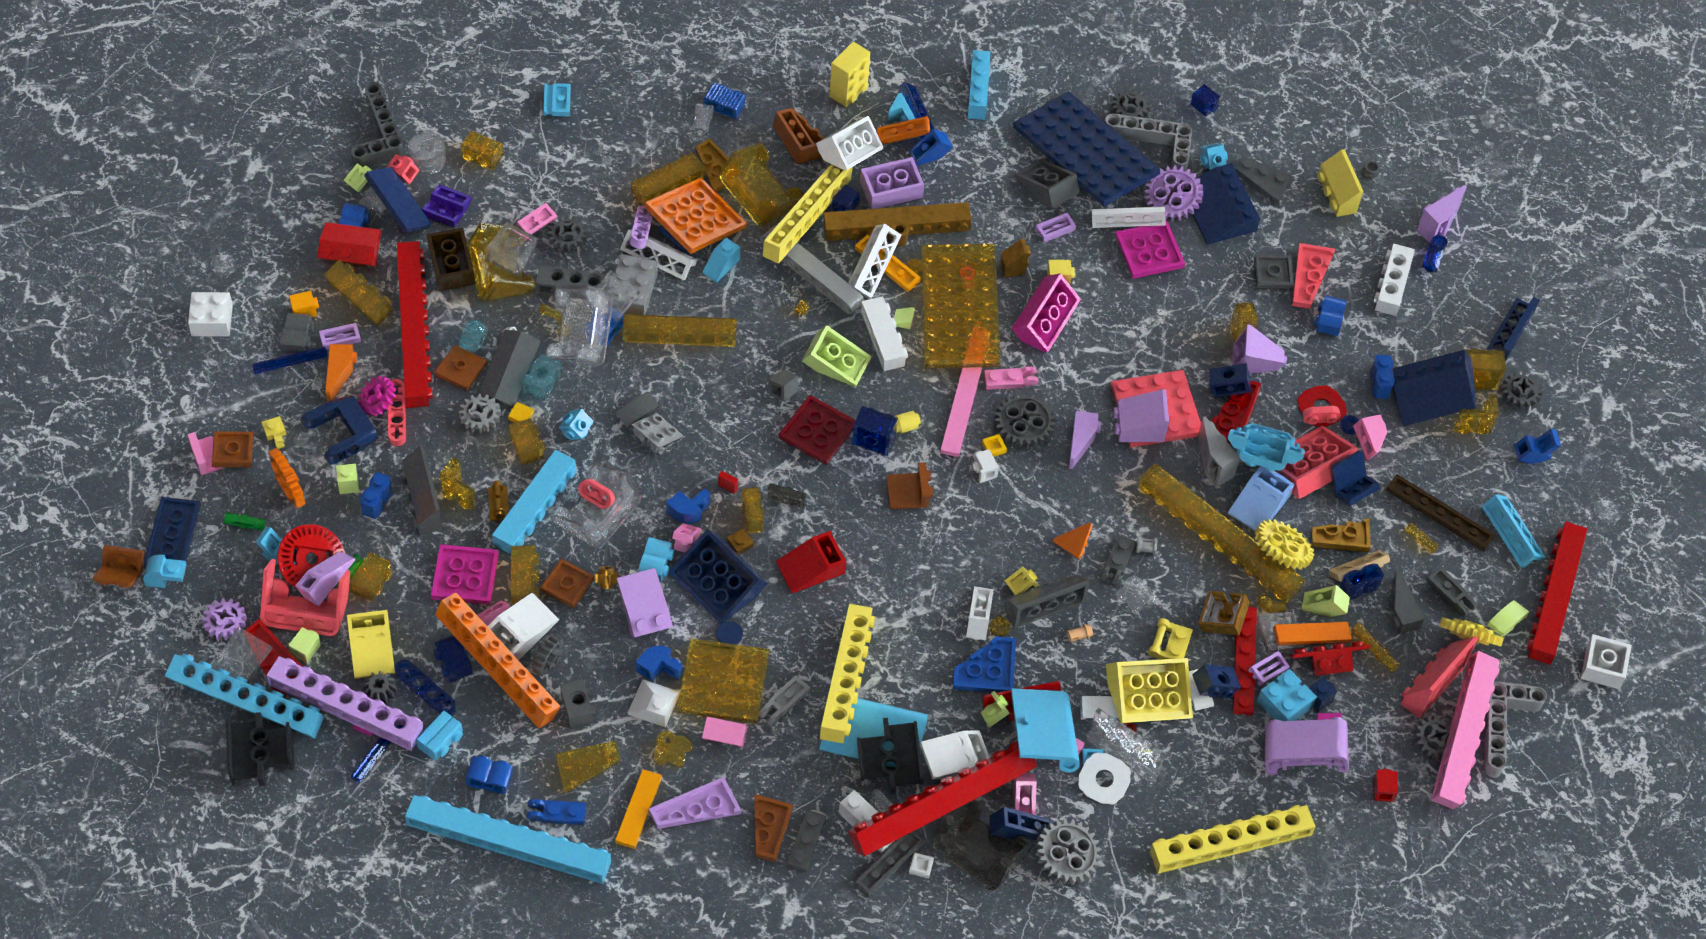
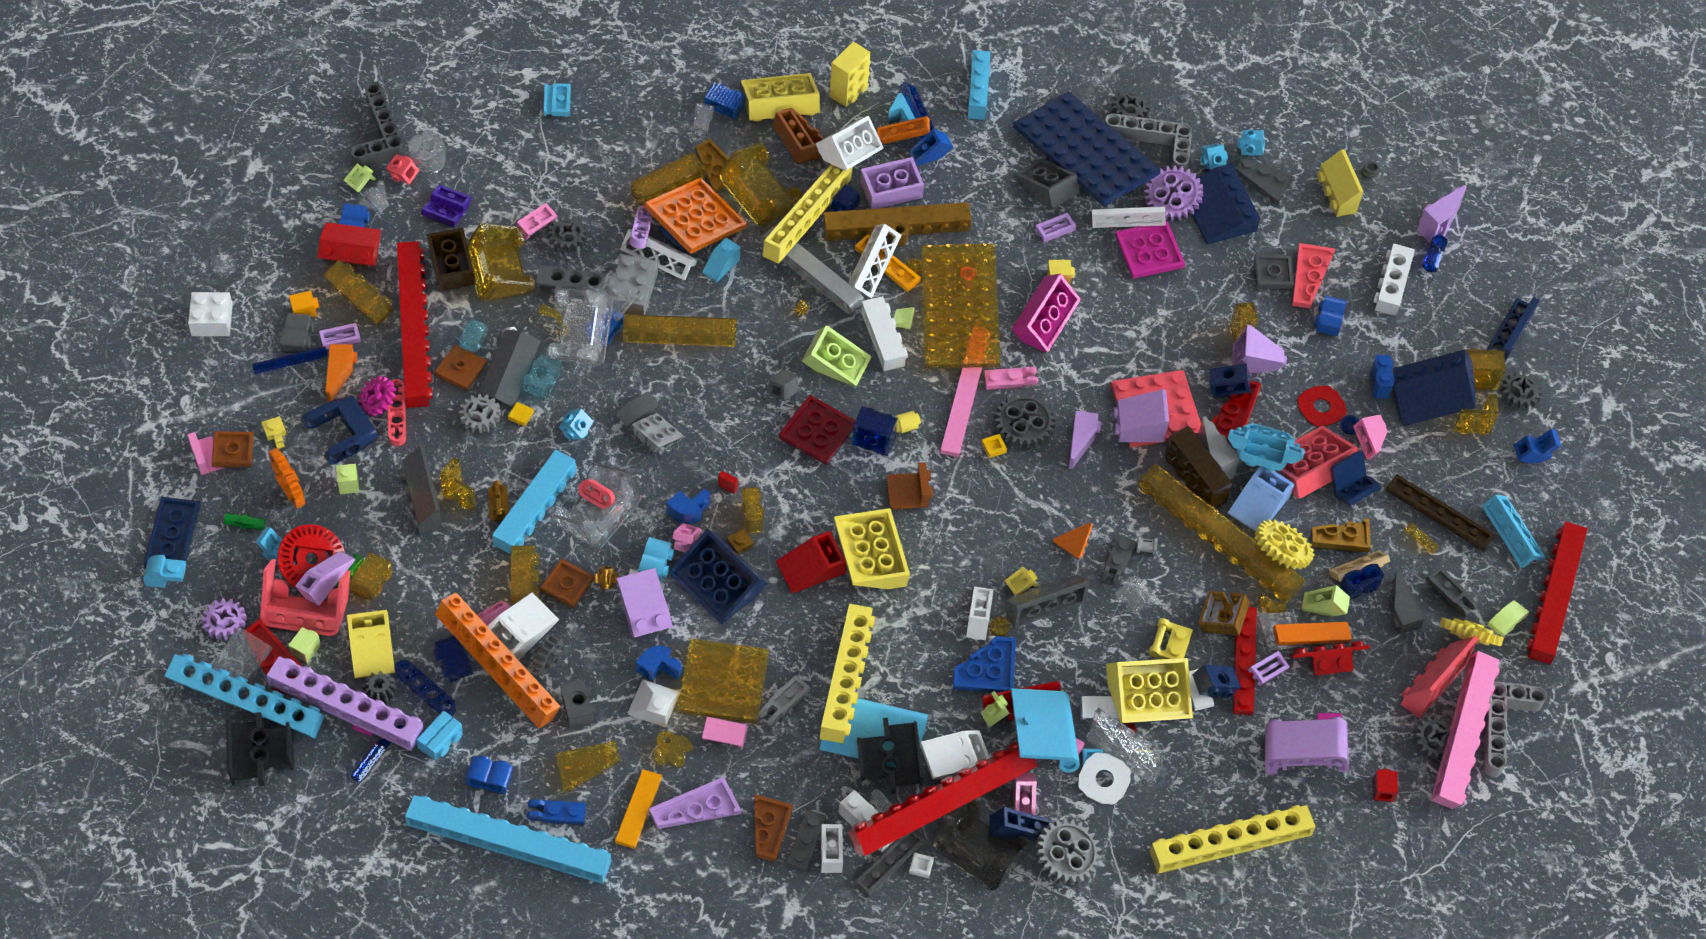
dark orange bracket [93,545,144,588] -> none
blue brick [360,472,392,519] -> none
dark blue tile [364,167,432,233] -> none
dark pink plate [431,544,499,605] -> none
clear yellow brick [461,131,504,170] -> none
clear slope [486,222,538,277] -> none
clear yellow brick [508,418,546,465] -> none
dark blue piece [716,621,743,647] -> none
clear smoke plate [767,483,807,509] -> none
white brick [973,449,999,483] -> none
pearl gold slope [1000,239,1031,278] -> none
light nougat pin [1067,624,1093,643] -> none
clear blue brick [1190,84,1220,116] -> none
medium azure piece [1257,669,1317,721] -> none
coral plate [1302,406,1341,425] -> none
dark blue brick [1309,677,1337,712] -> none
clear yellow pin [1351,622,1400,673] -> none
white brick [1580,634,1632,689] -> none
none -> light yellow slope [741,73,820,122]
none -> white brick [821,824,843,873]
none -> light yellow slope [834,508,910,589]
none -> dark brown brick [1165,426,1232,512]
none -> medium azure brick [1238,129,1265,156]

